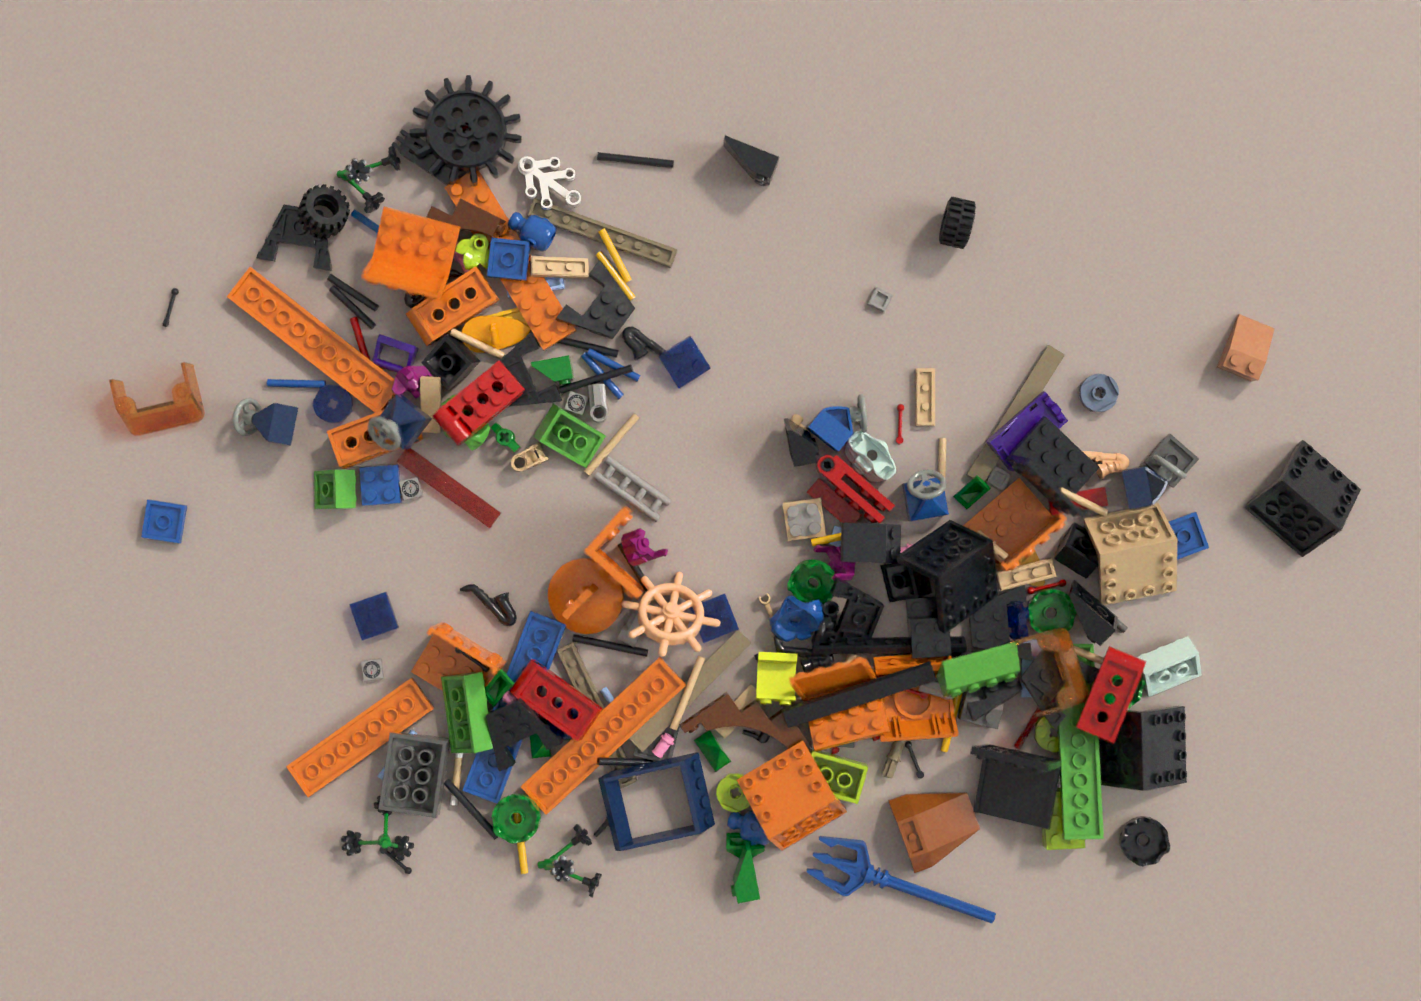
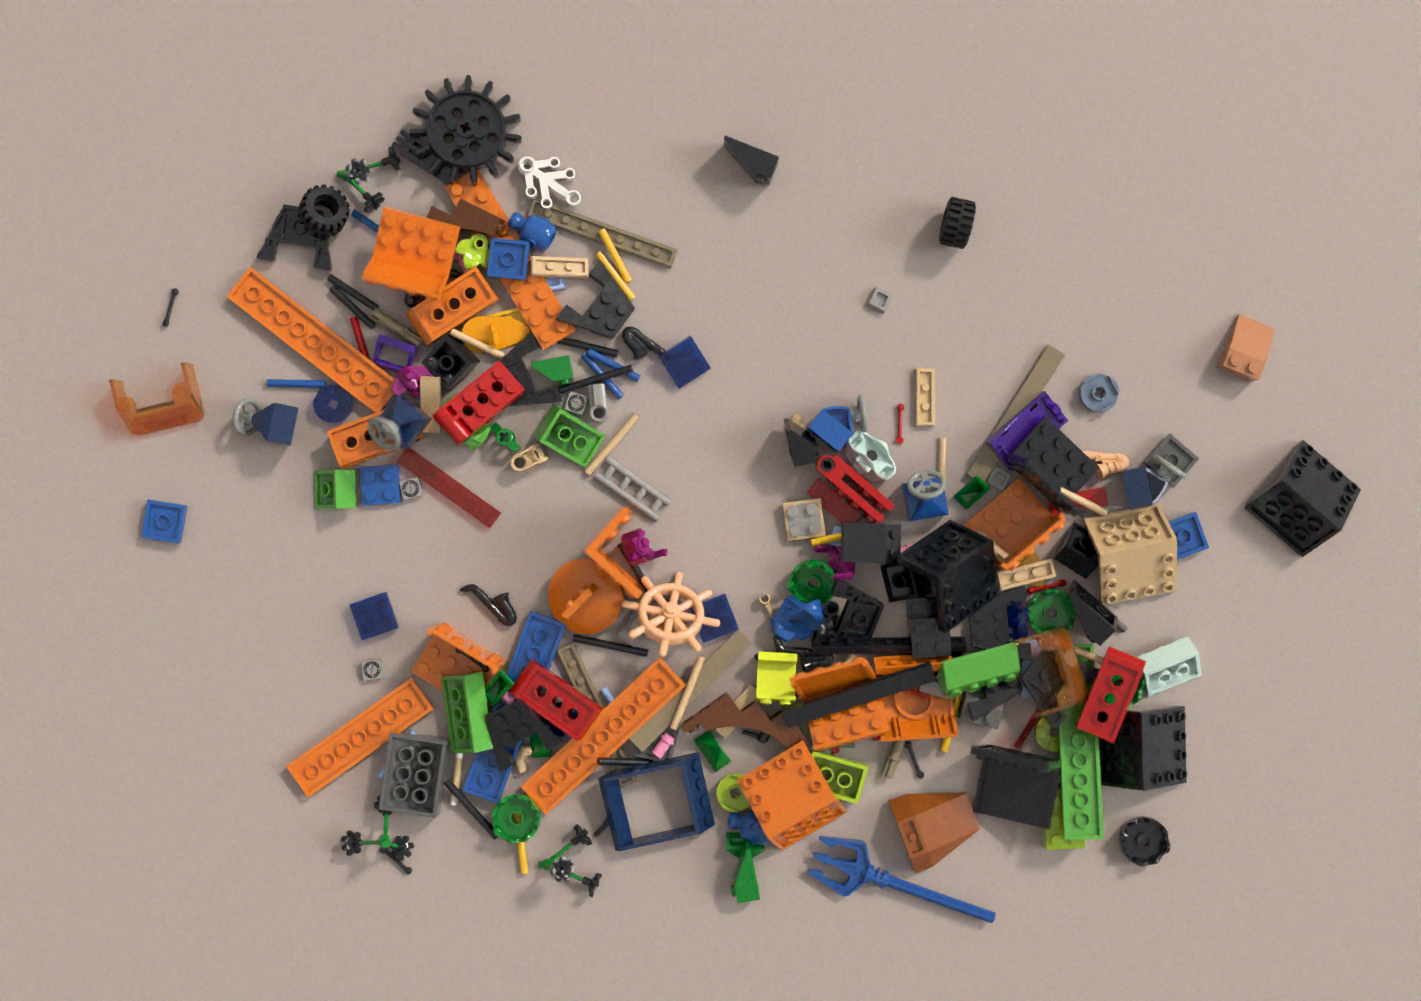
black bar [597,152,674,168] -> none
none -> dark tan axle [370,308,423,348]
none -> tan arm [515,745,532,773]

